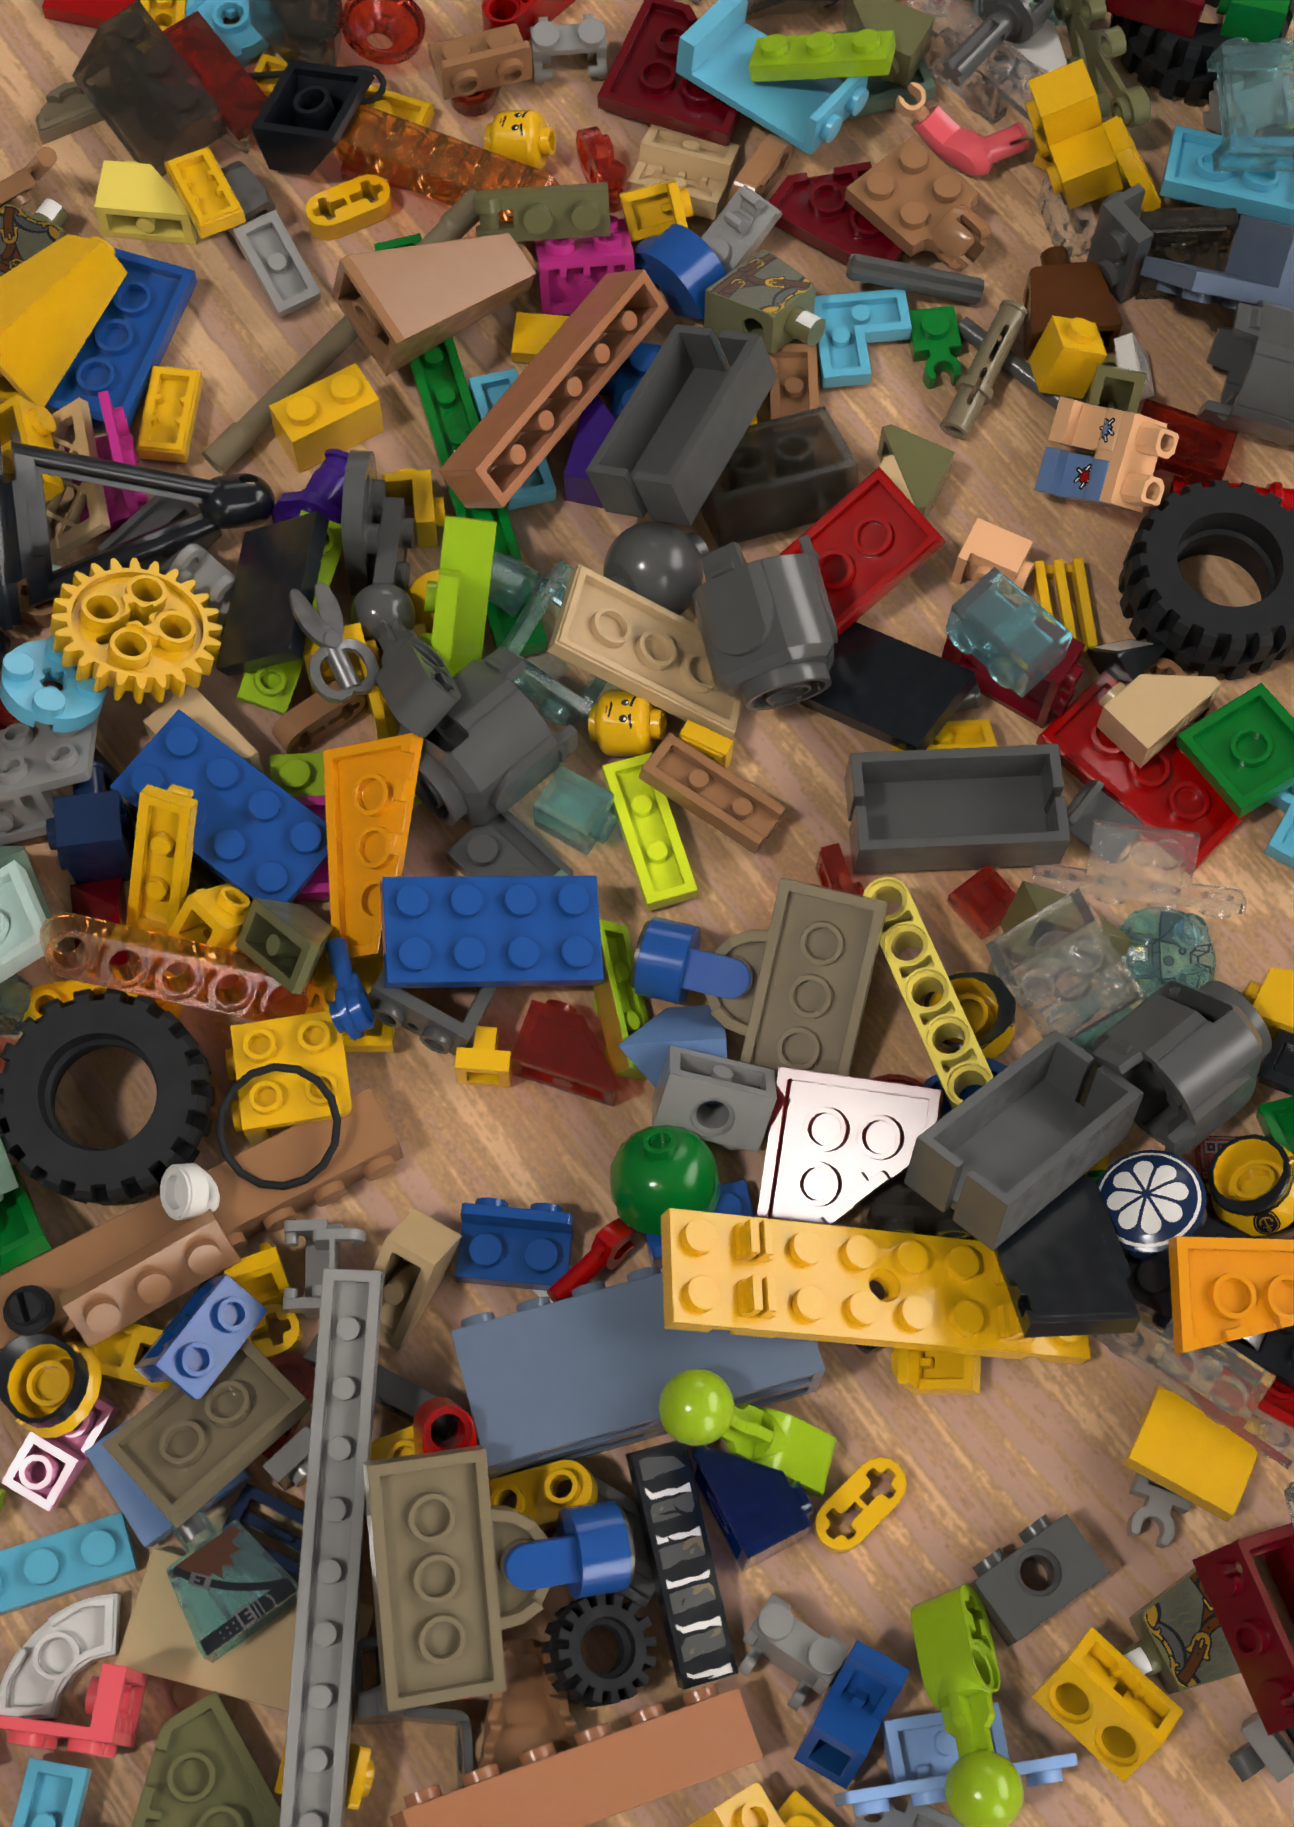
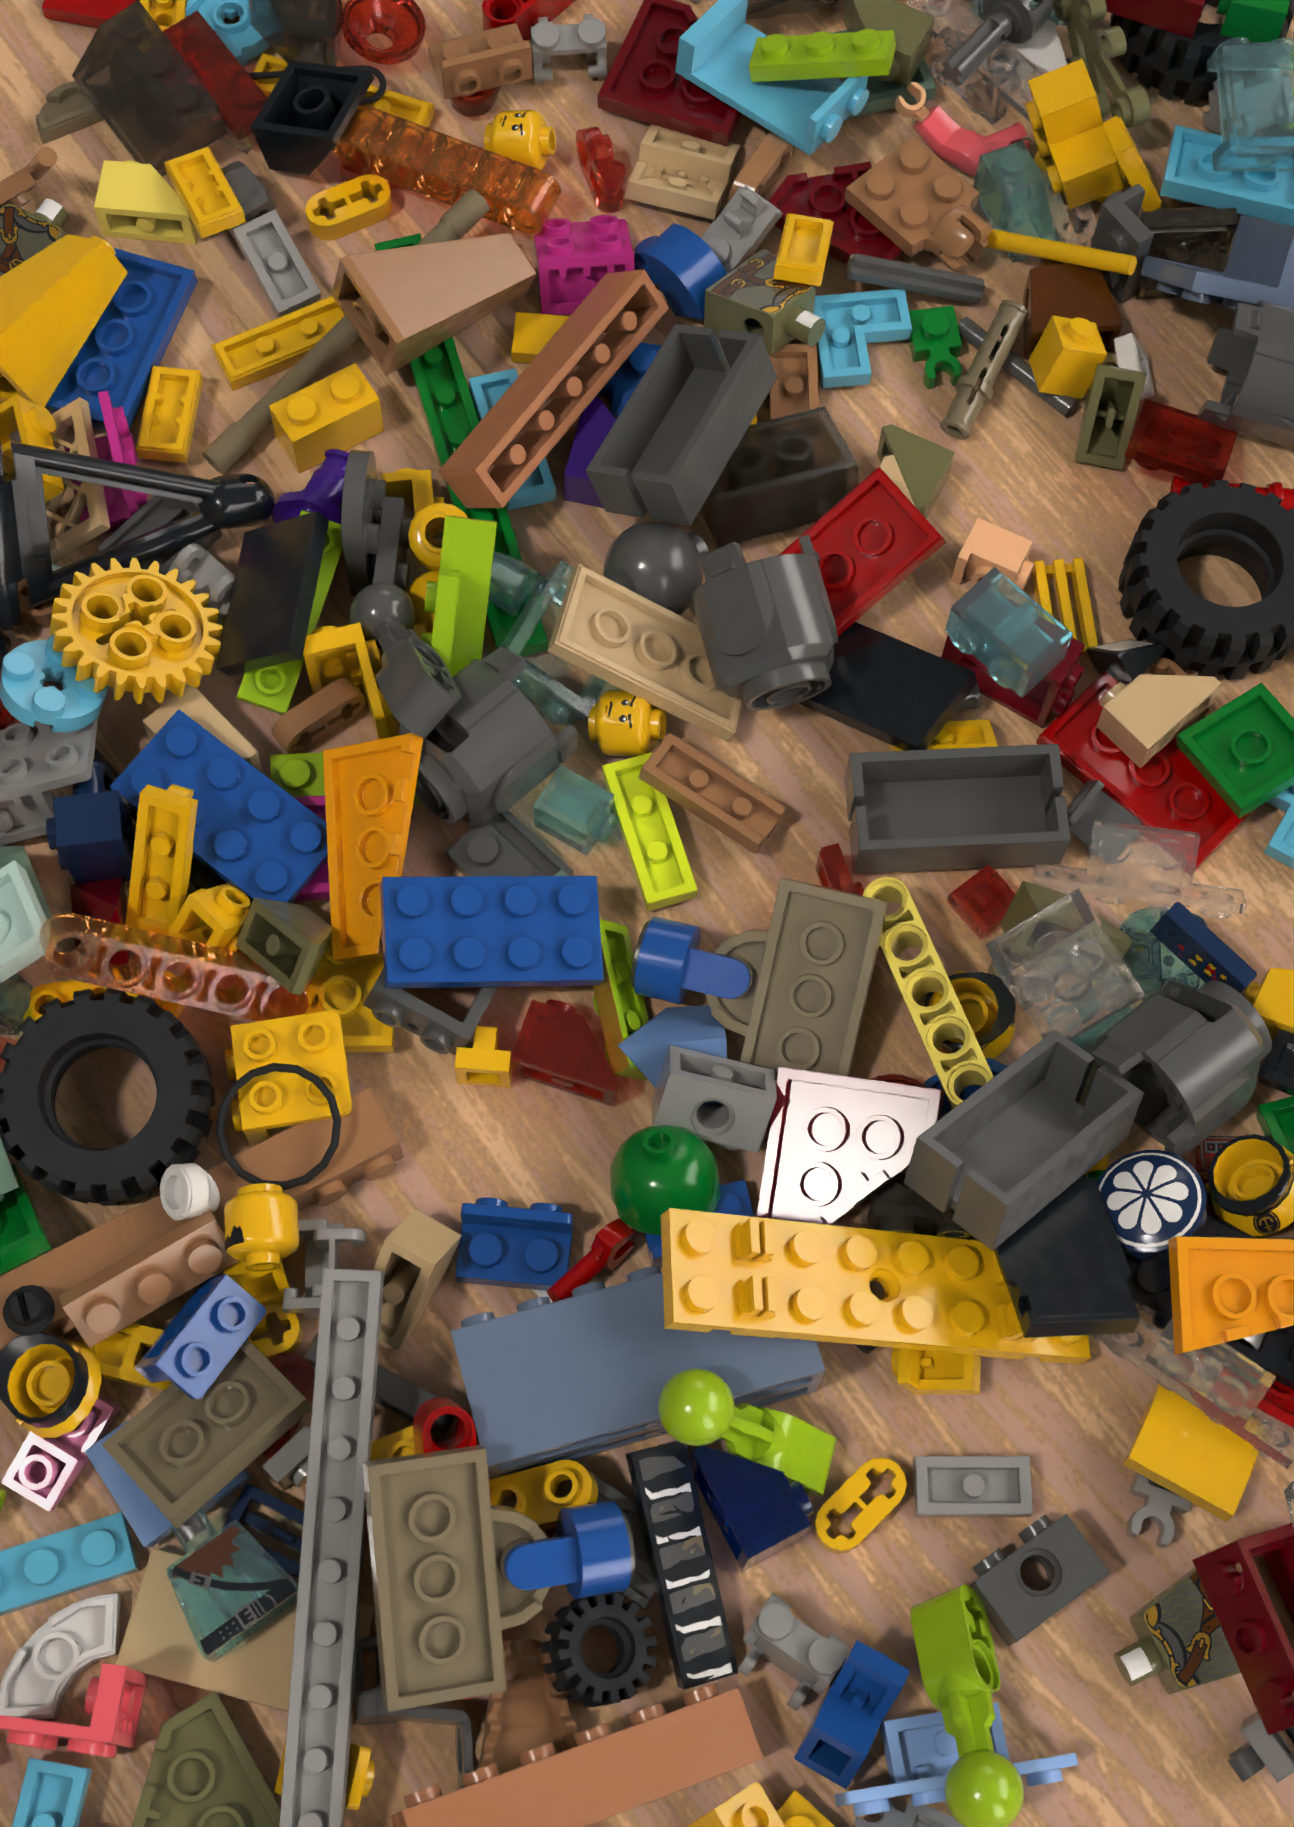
flat silver piece [289,582,379,704] -> none
blue plate [326,938,375,1040] -> none
olive plate [473,182,611,242] -> none
yellow bracket [618,179,694,242] -> none
yellow tile [679,720,734,770] -> none
yellow brick [1032,1627,1184,1783] -> none
light nougat hips [1034,396,1179,513] -> none
none -> yellow tile [211,296,361,391]
none -> yellow head [224,1183,299,1271]
none -> yellow head [408,502,468,571]
none -> yellow tile [773,213,834,287]
none -> light grey plate [913,1456,1033,1518]
none -> clear light blue slope [973,141,1056,263]
none -> yellow bar [986,229,1137,275]
none -> dark blue tile [1150,901,1257,993]

